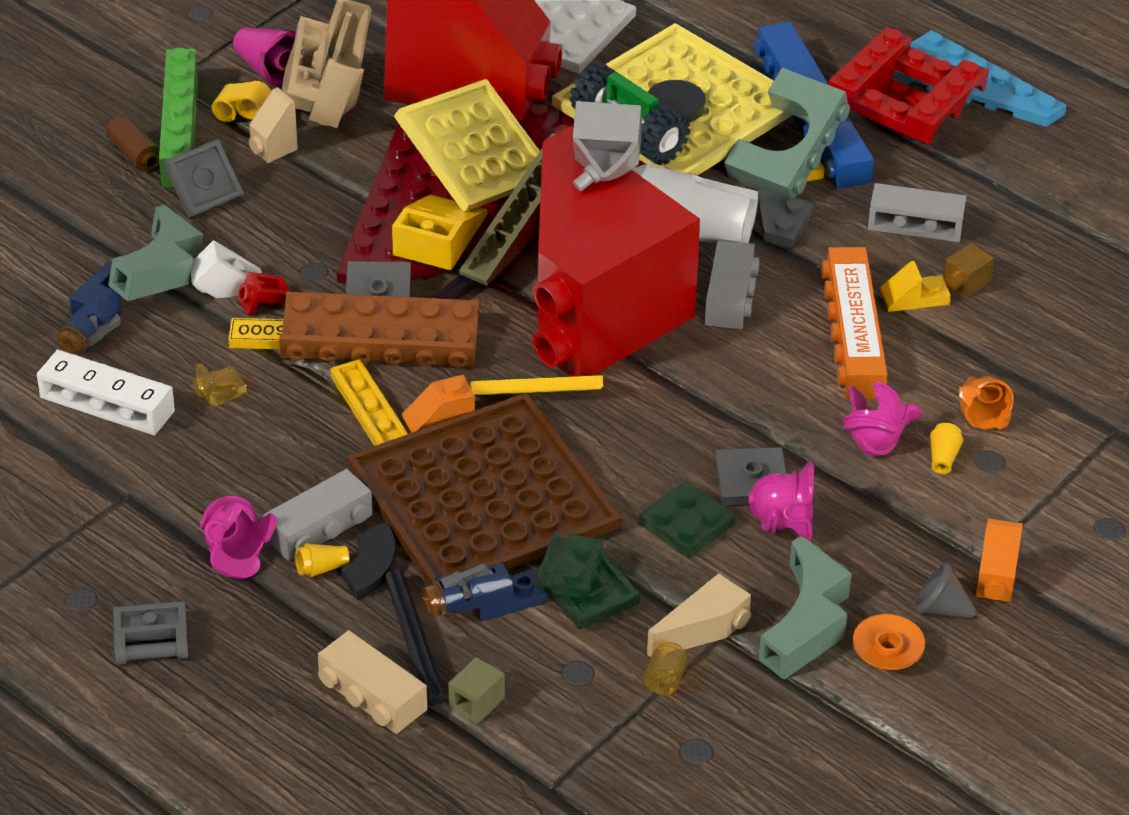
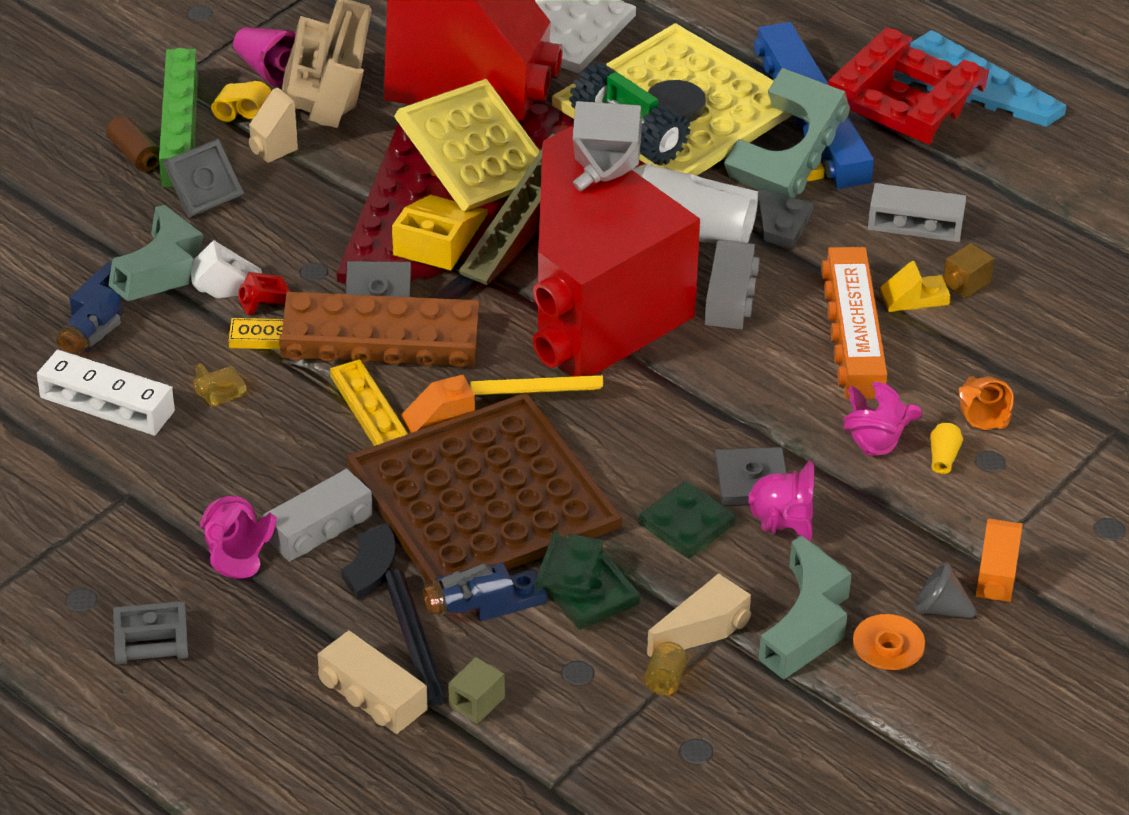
yellow cone [295,543,349,578] -> none

